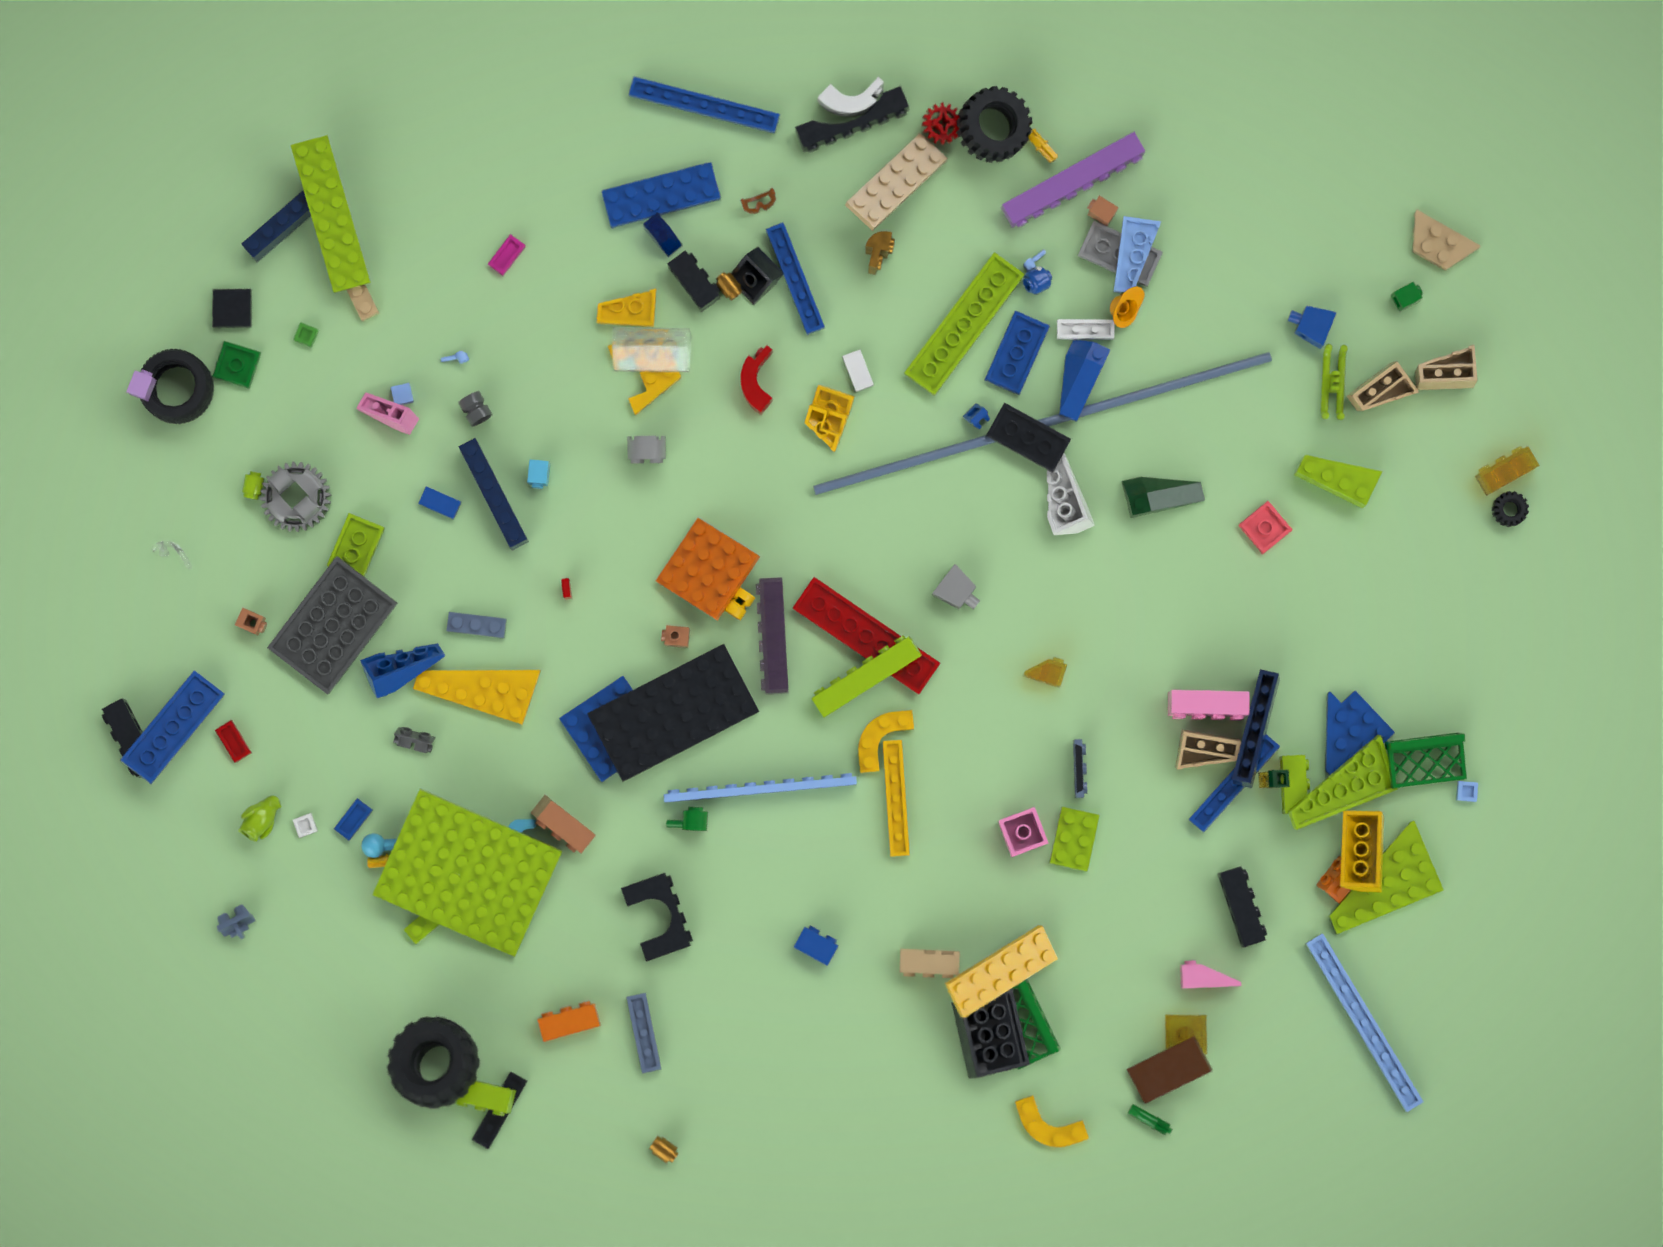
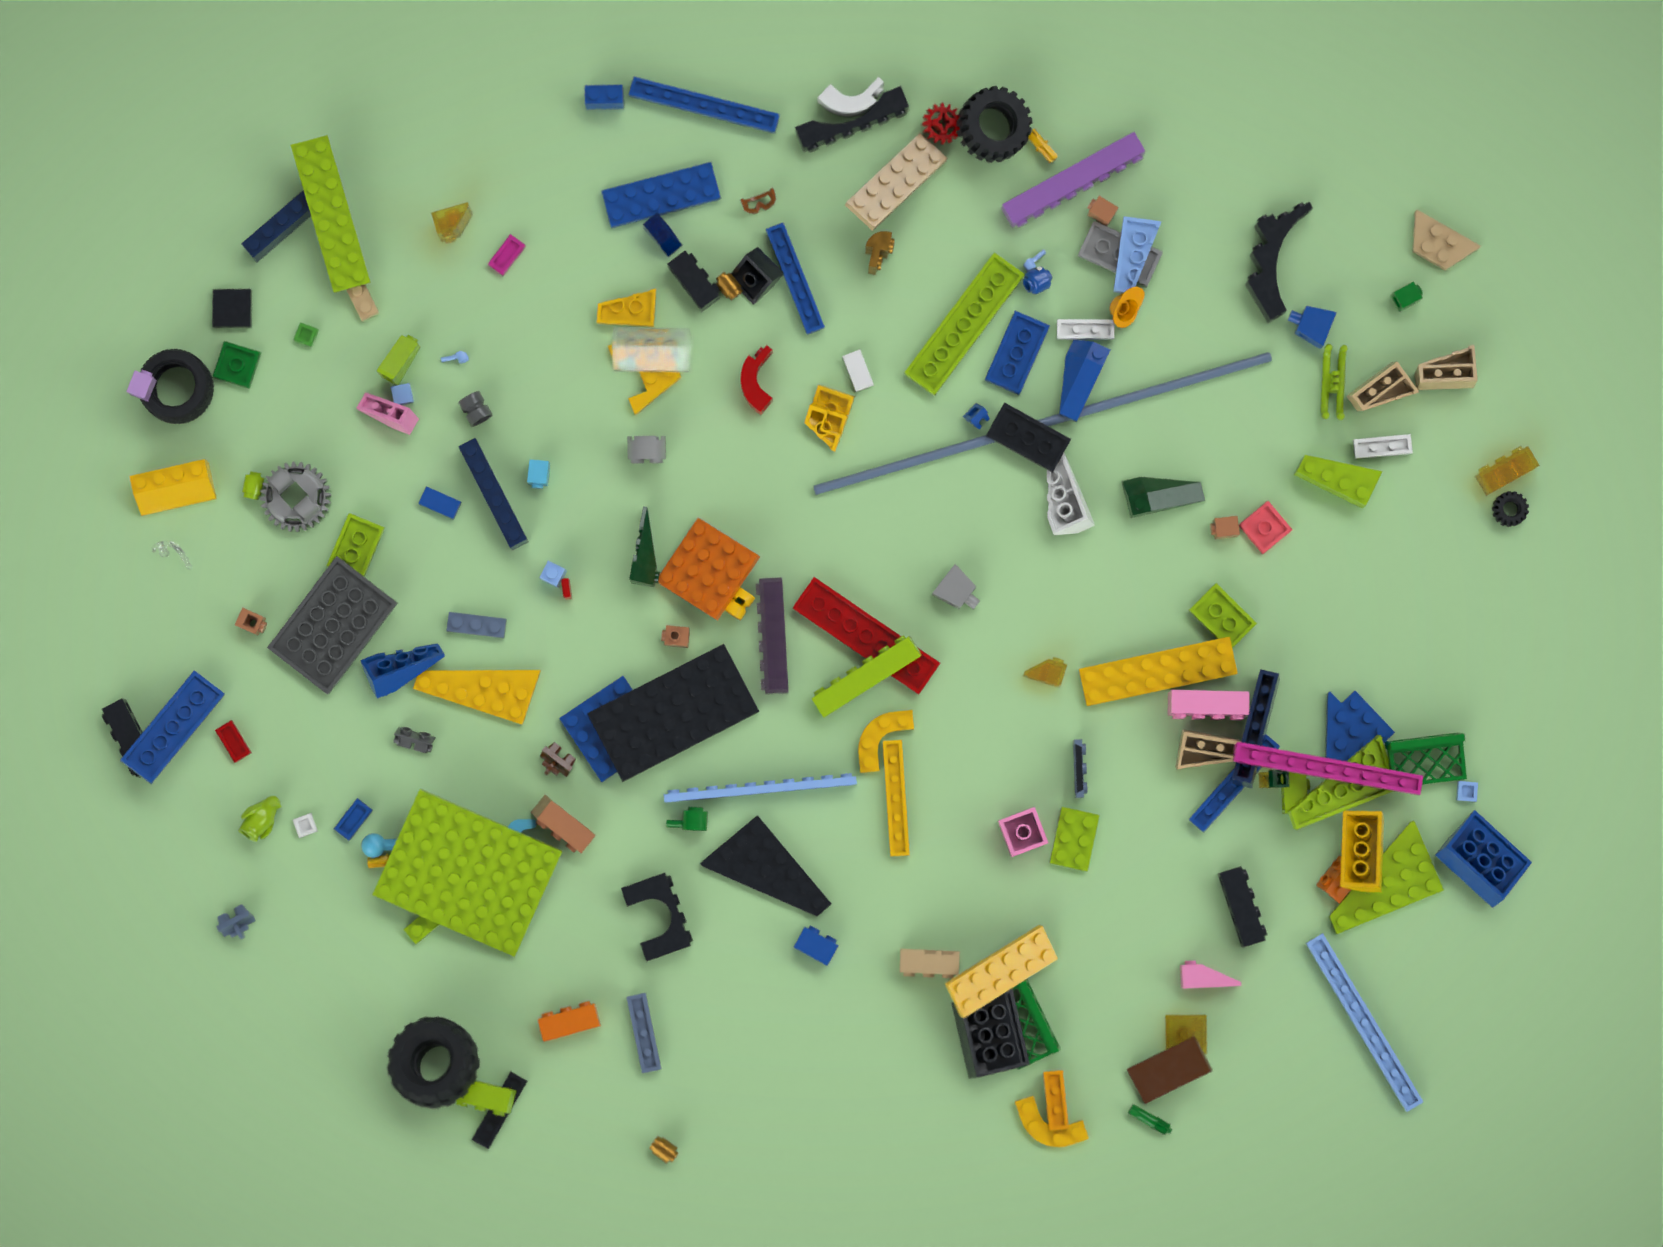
none -> yellow slope [129,459,217,516]
none -> lime slope [377,335,420,386]
none -> clear yellow slope [431,202,473,243]
none -> light blue brick [539,561,567,588]
none -> reddish brown hips [540,742,576,777]
none -> blue brick [585,85,624,109]
none -> dark green wedge [629,506,660,587]
none -> black wing [700,815,832,916]
none -> light orange plate [1043,1070,1069,1131]
none -> yellow plate [1079,636,1238,706]
none -> lime plate [1188,583,1257,648]
none -> nougat brick [1210,516,1240,539]
none -> dark pink plate [1233,742,1423,795]
none -> black arch [1245,202,1313,323]
none -> white plate [1353,434,1413,459]
none -> blue slope [1435,810,1532,908]

